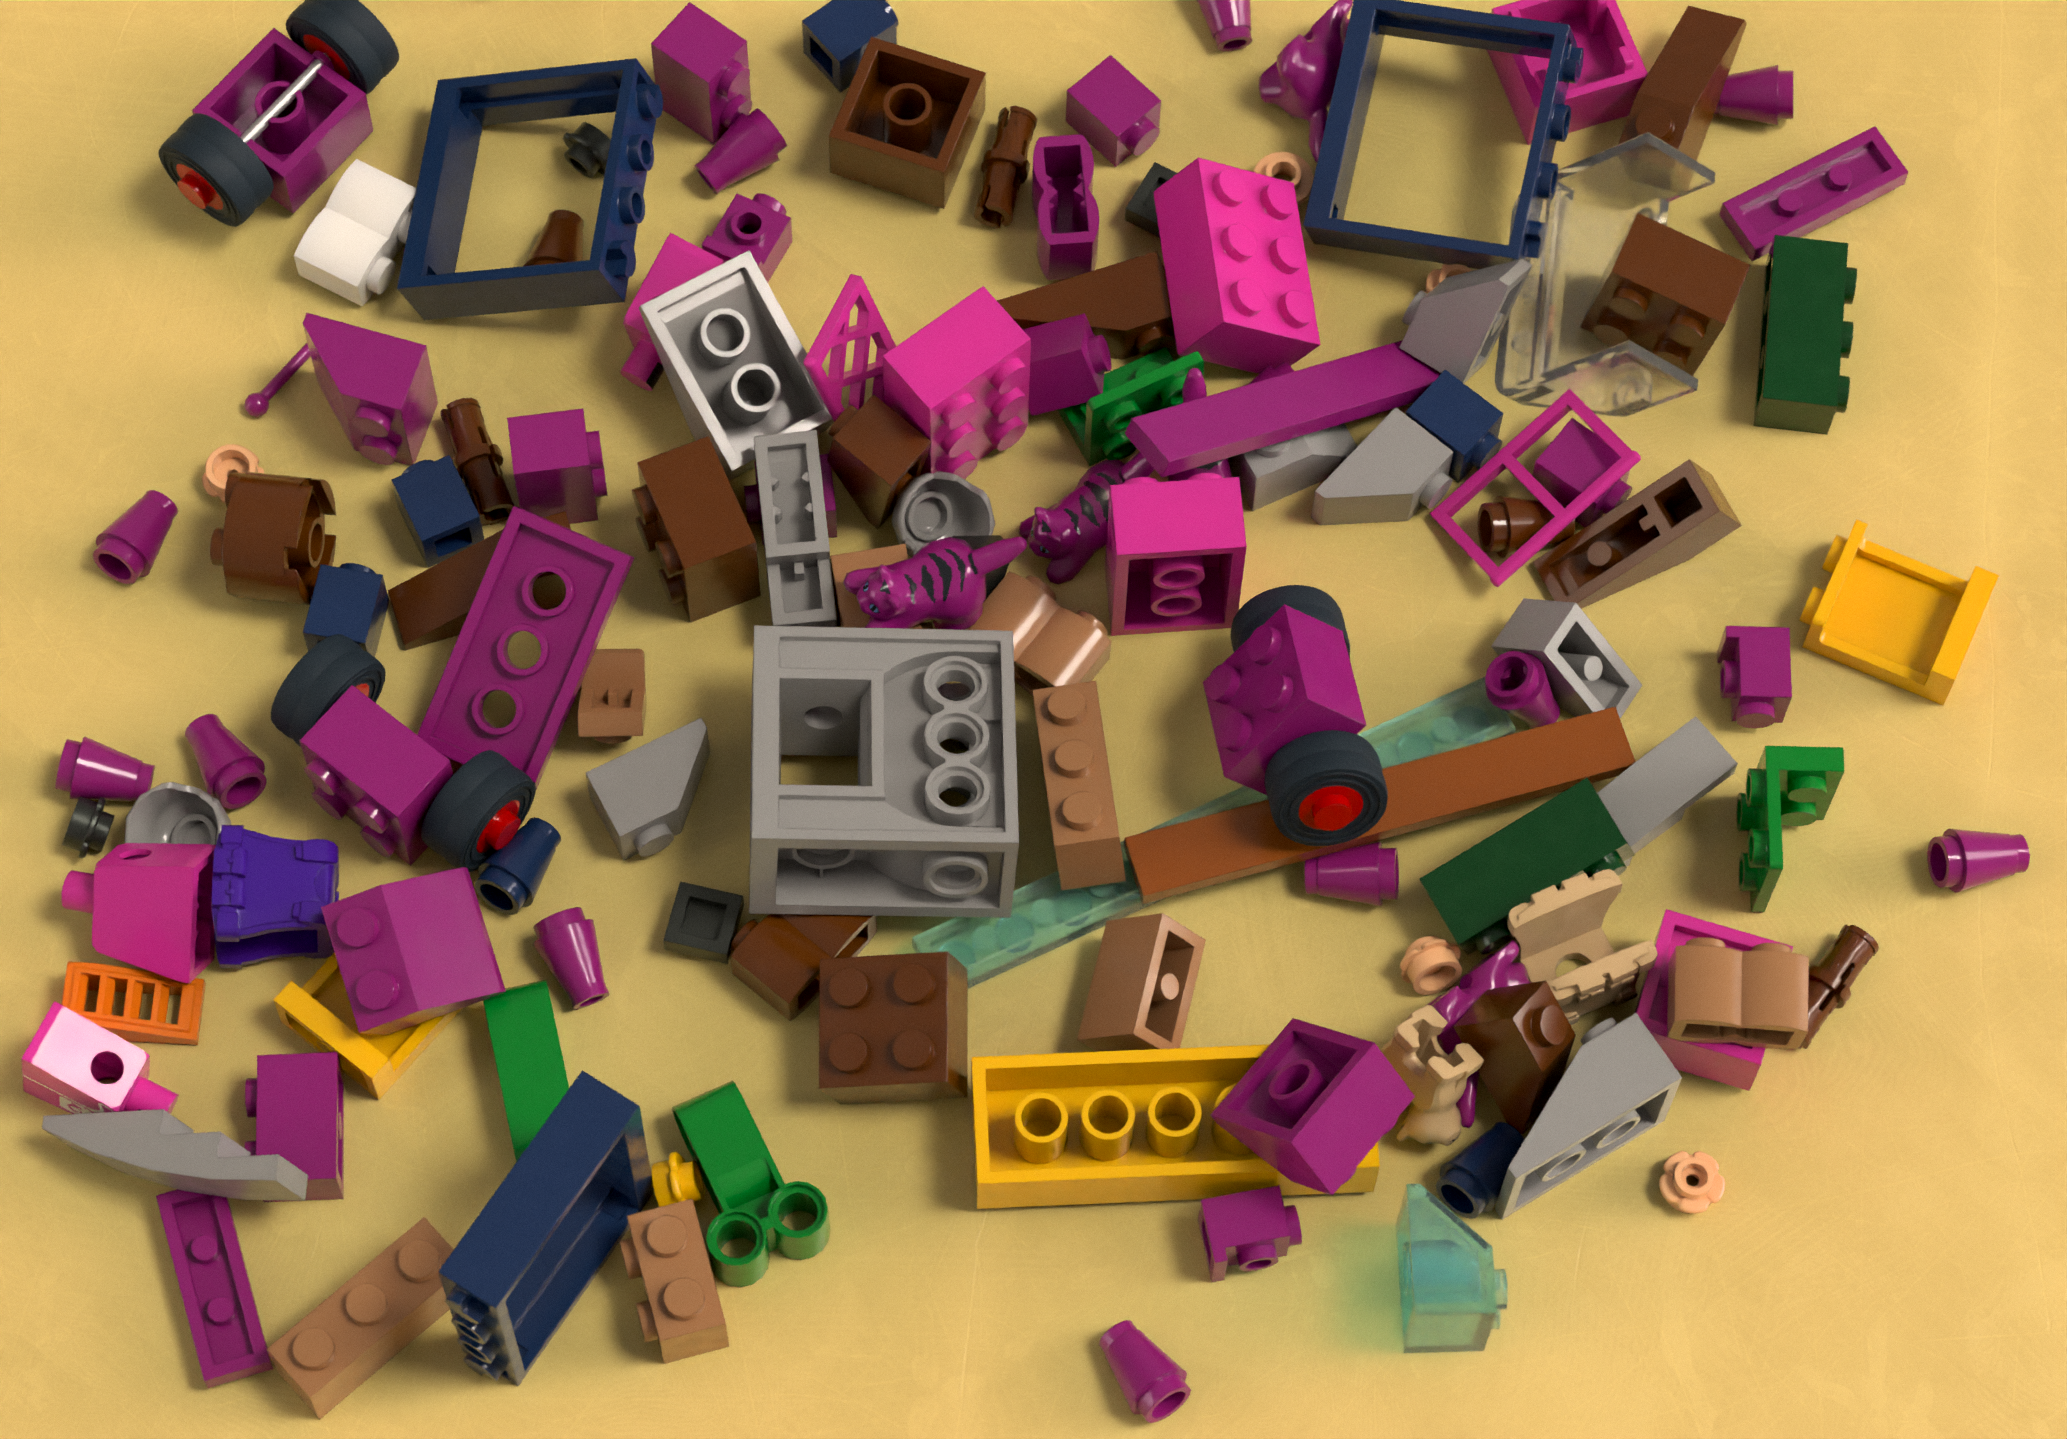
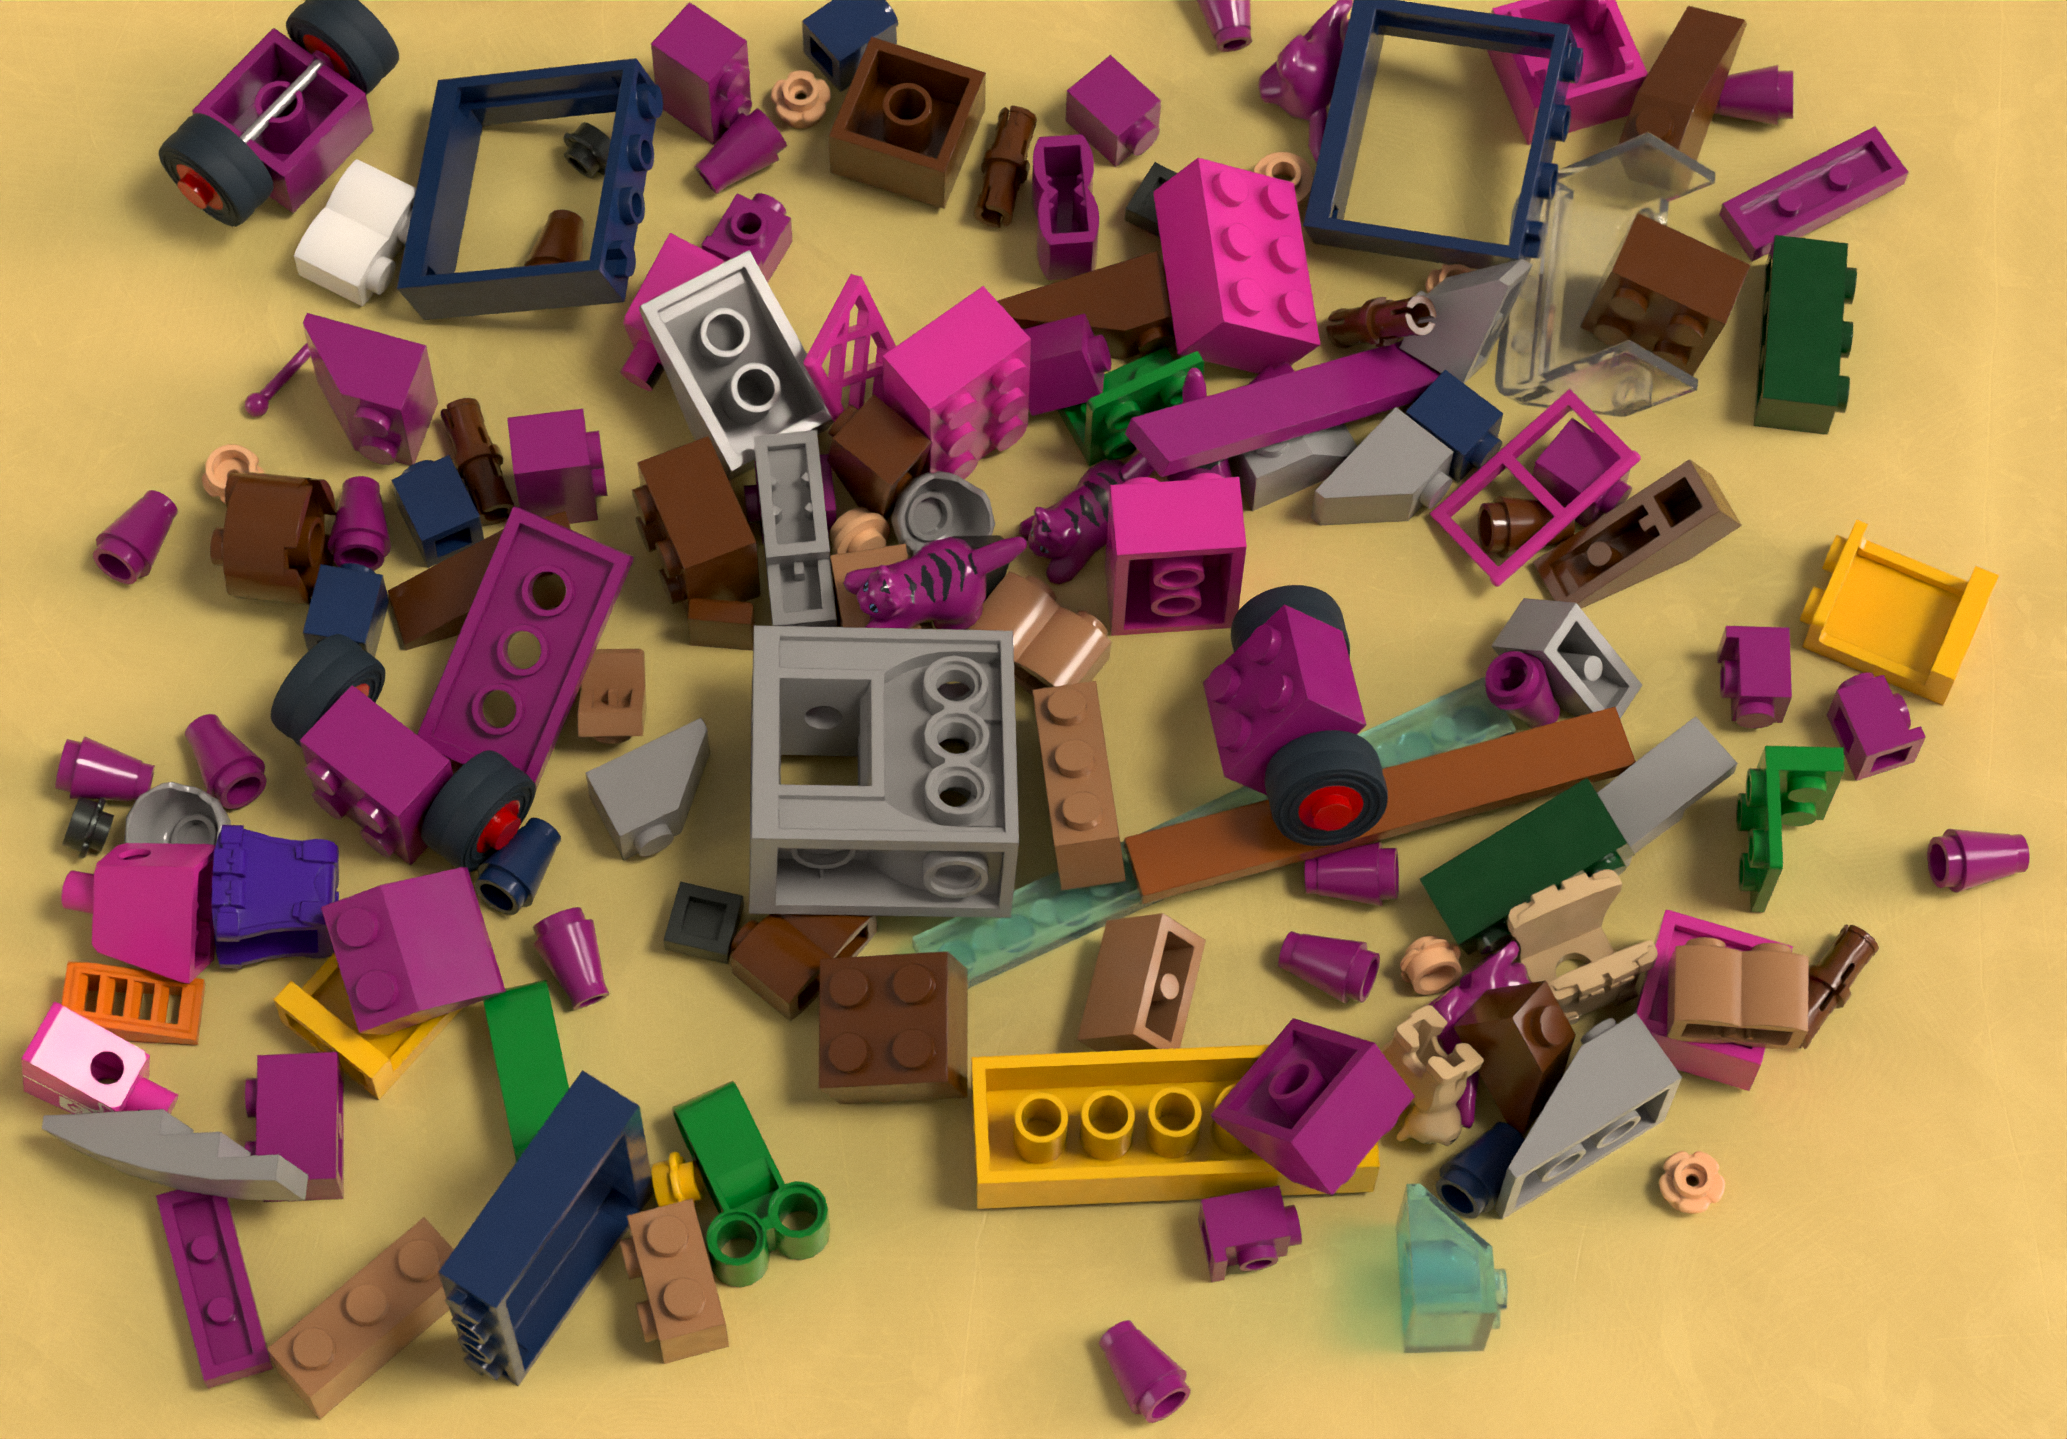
none -> magenta cone [328,476,391,571]
none -> reddish brown tile [687,598,755,651]
none -> light nougat plate [771,70,831,129]
none -> light nougat plate [829,507,890,555]
none -> magenta cone [1278,931,1380,1004]
none -> reddish brown pin [1326,295,1436,348]
none -> magenta brick [1827,672,1926,781]

